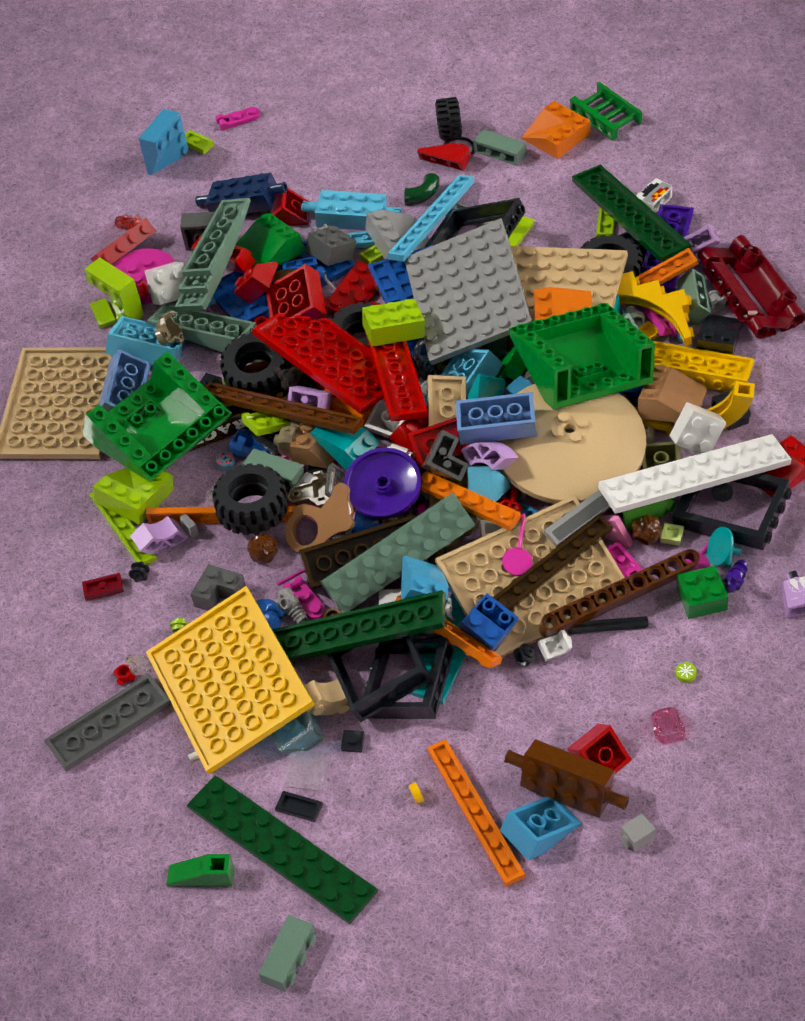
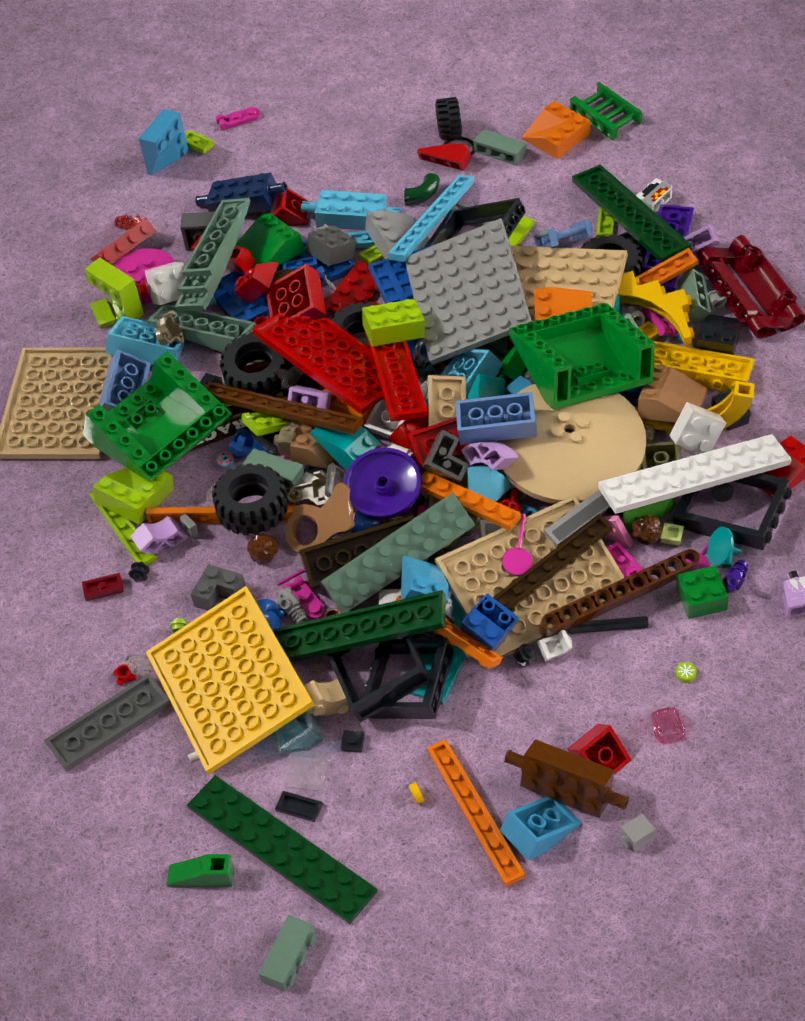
none -> medium blue fence [533,218,593,248]

